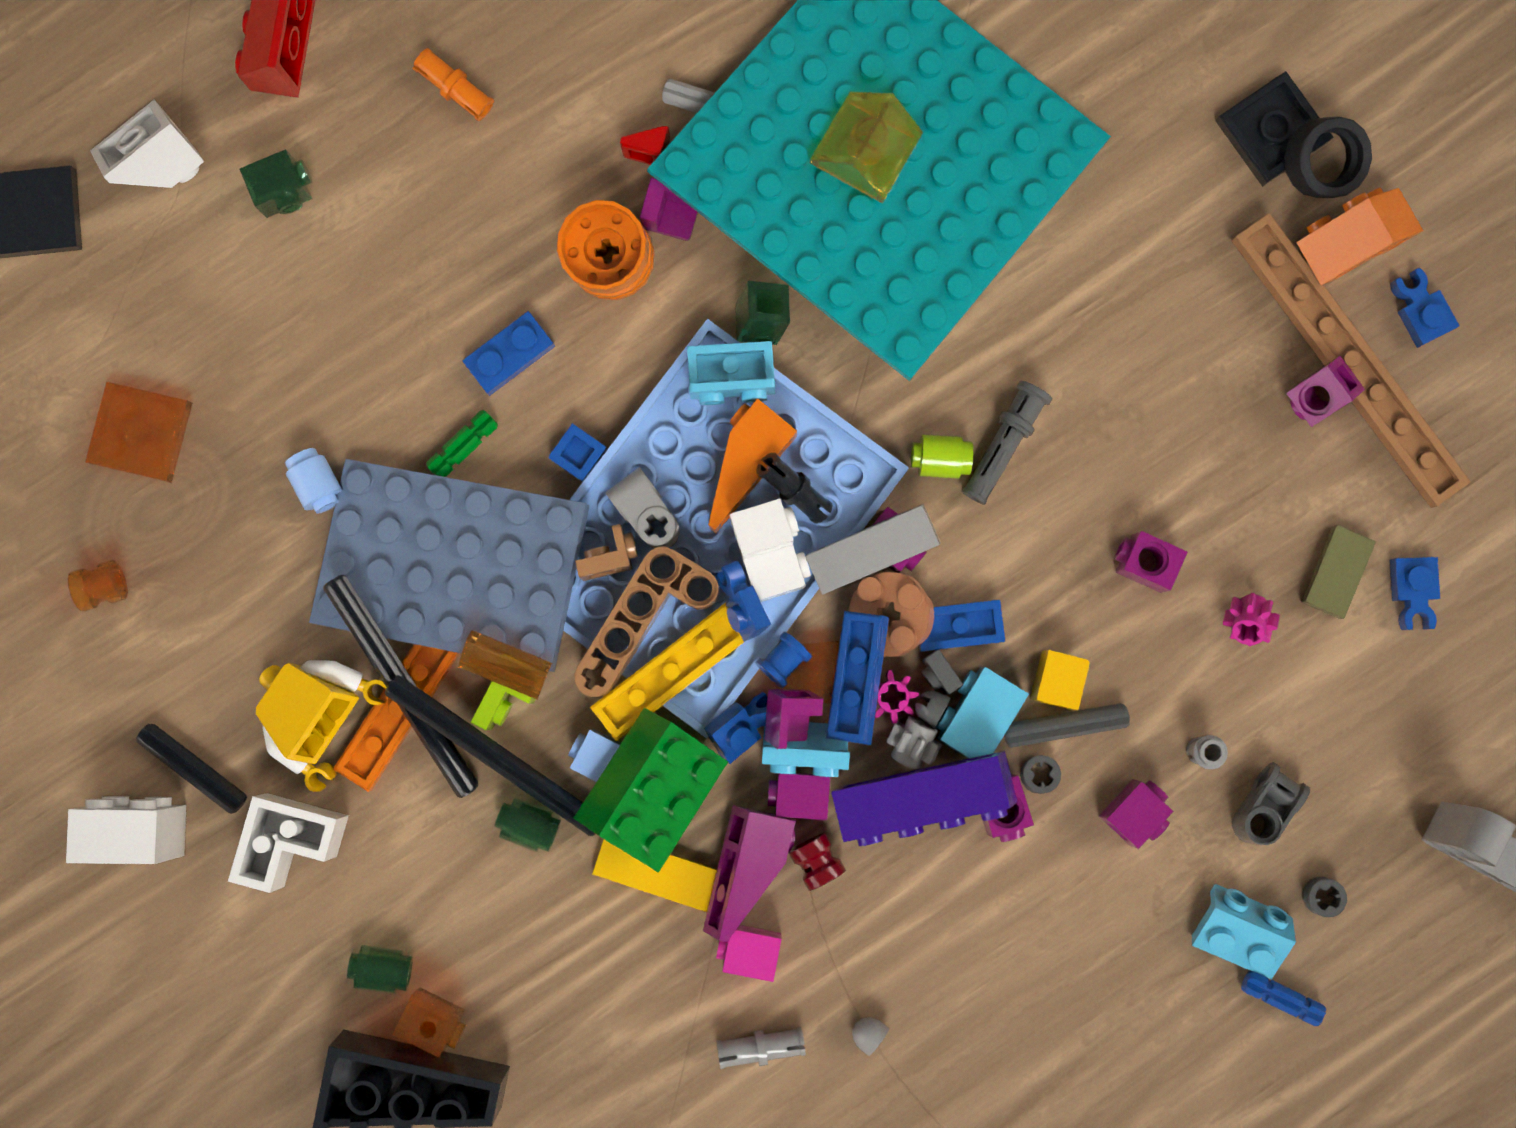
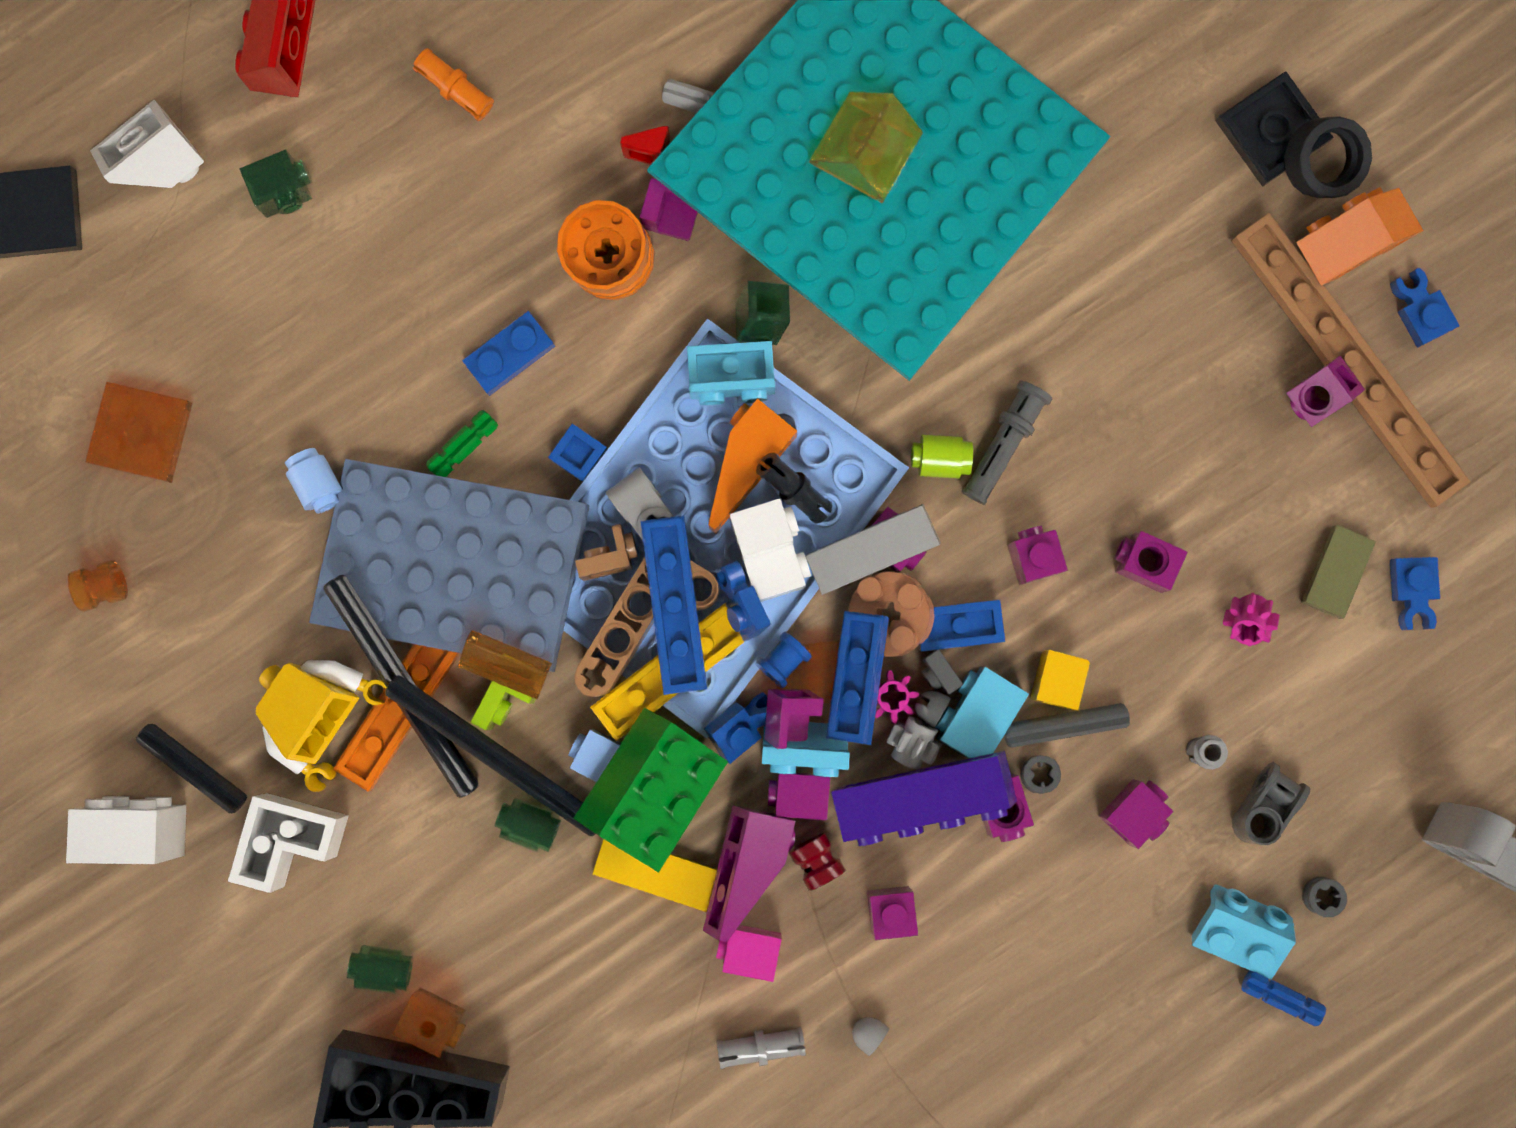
none -> blue tile [641,515,708,695]
none -> magenta brick [867,886,918,940]
none -> magenta brick [1007,525,1068,585]

